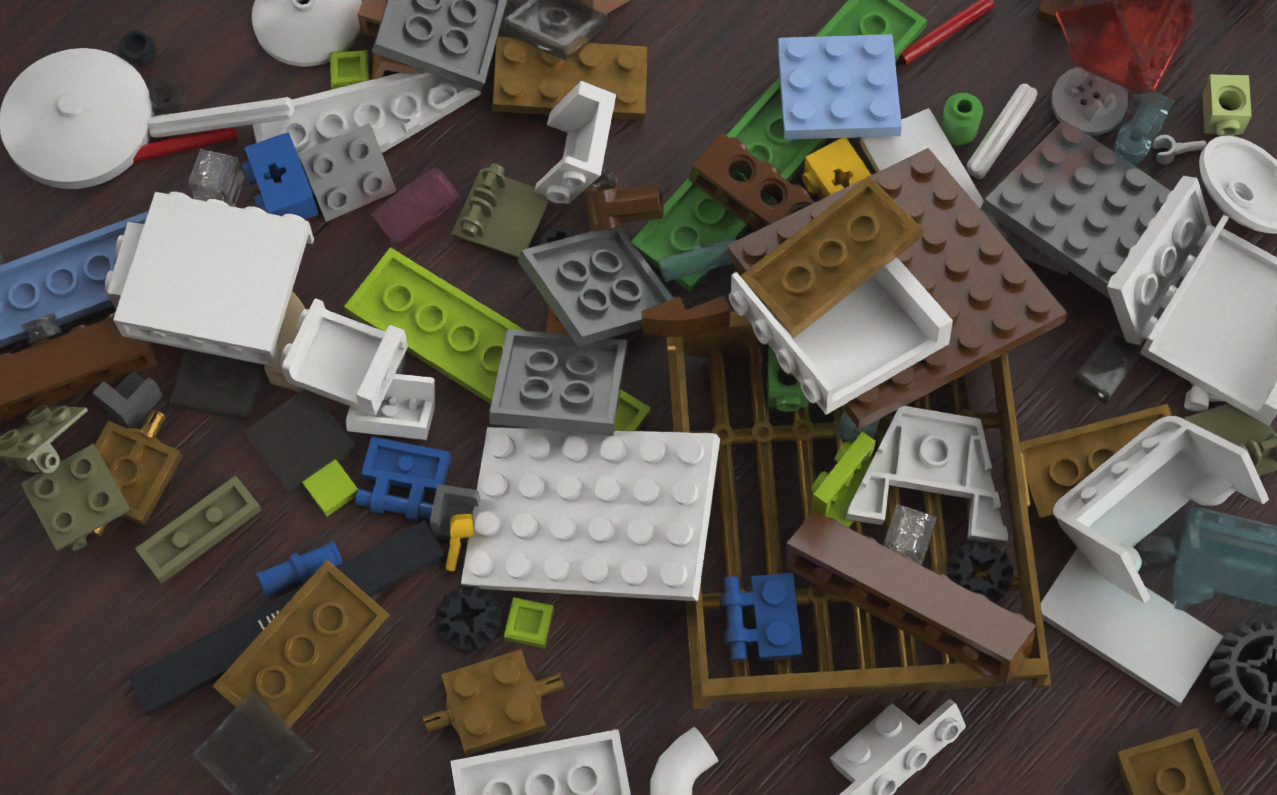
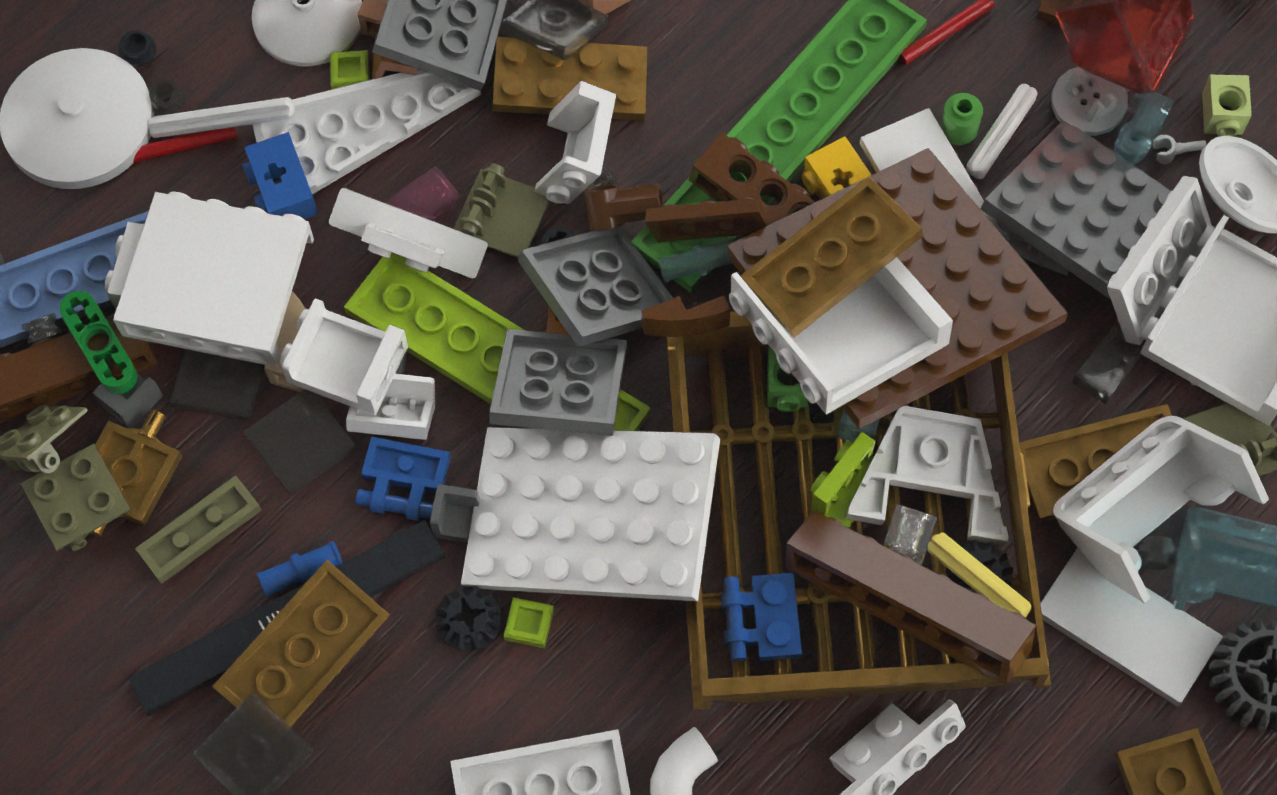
clear brick [188,149,245,207] -> none
light grey hinge [298,123,397,222] -> none
lime tile [302,459,358,517] -> none
pearl gold plate [423,649,565,756] -> none
yellow hand [445,514,473,571] -> none
light blue plate [778,34,902,140] -> none
white hand [1184,385,1225,412] -> none
none -> green beam [60,291,137,394]
none -> white bracket [329,188,488,278]
none -> reddish brown plate [645,197,771,243]
none -> light yellow axle [927,533,1031,618]

